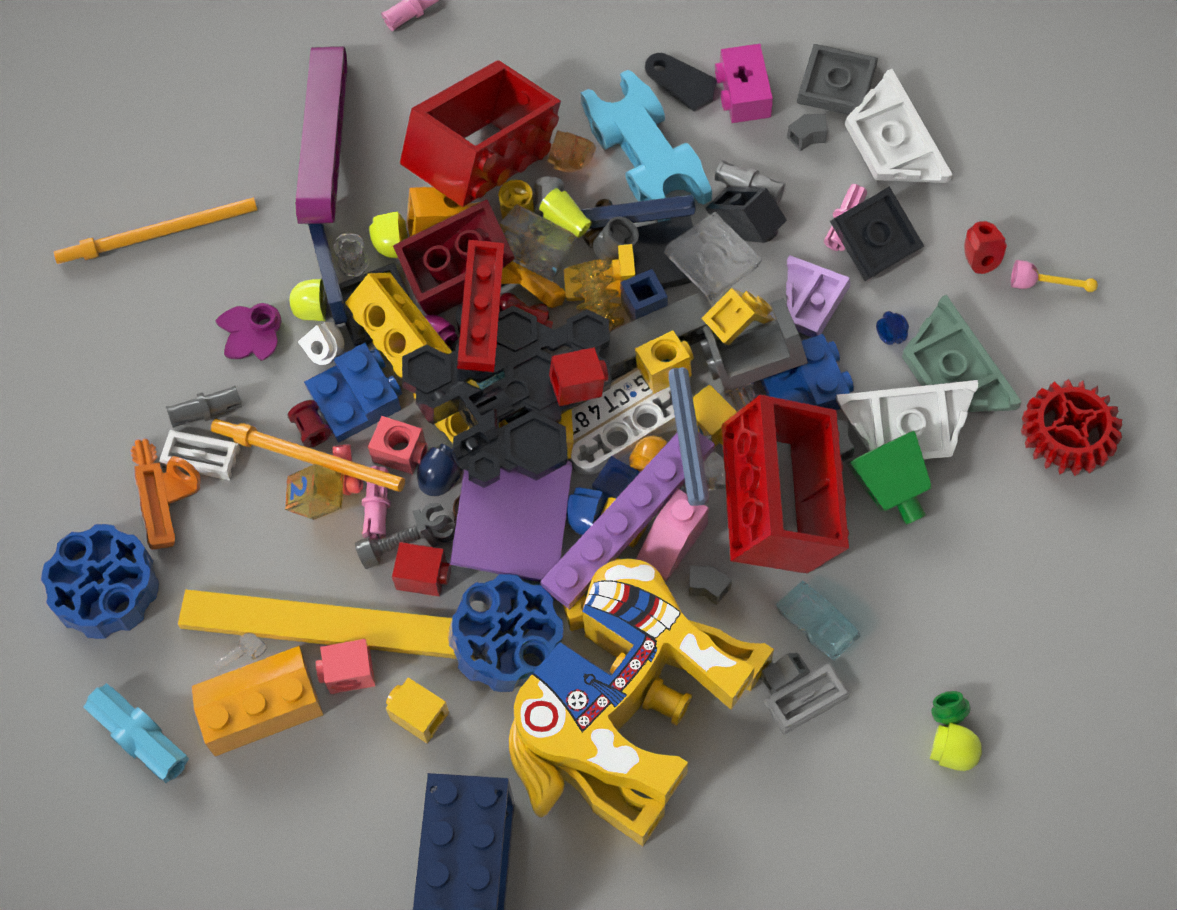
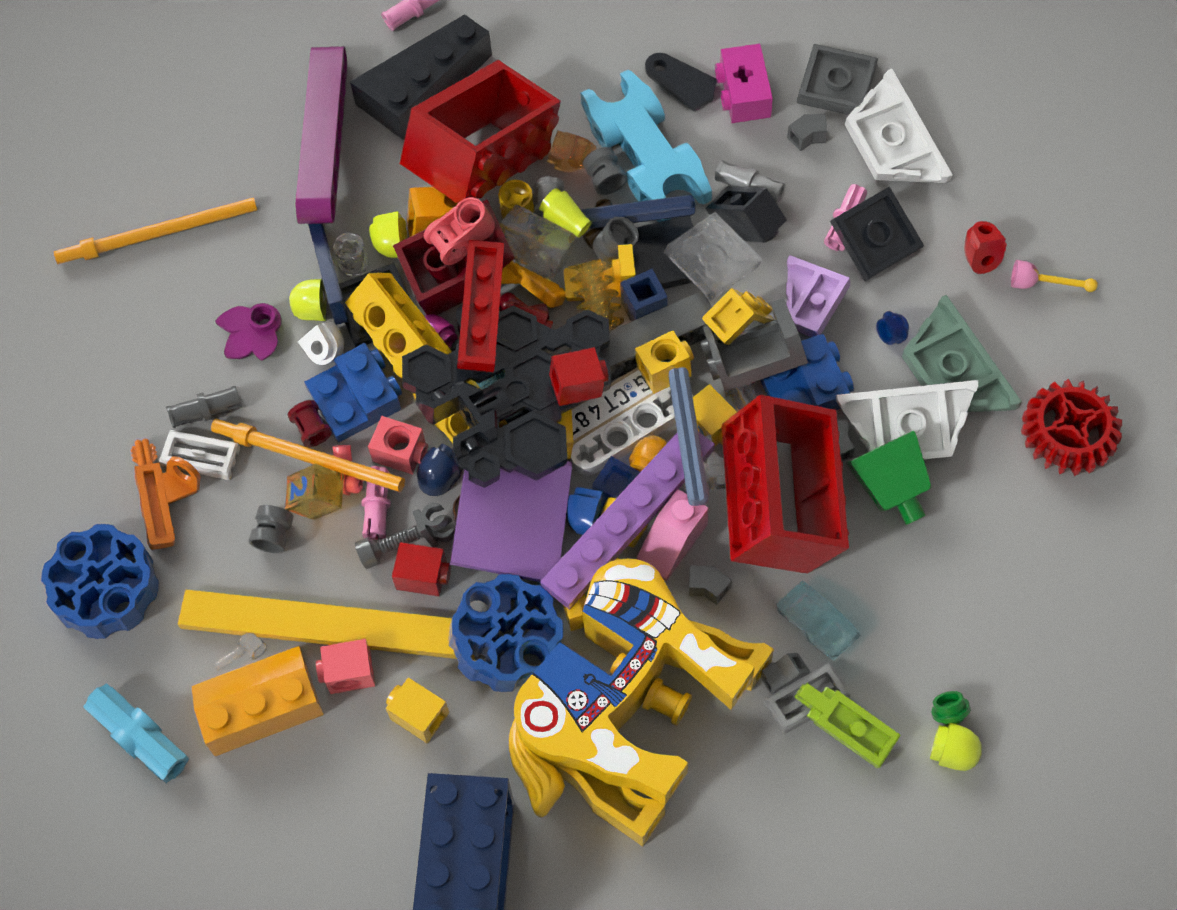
none -> dark grey wheel [248,505,294,553]
none -> black wedge [350,14,492,140]
none -> coral piece [424,197,495,265]
none -> dark grey wheel [583,147,628,195]
none -> lime hinge [794,683,901,768]

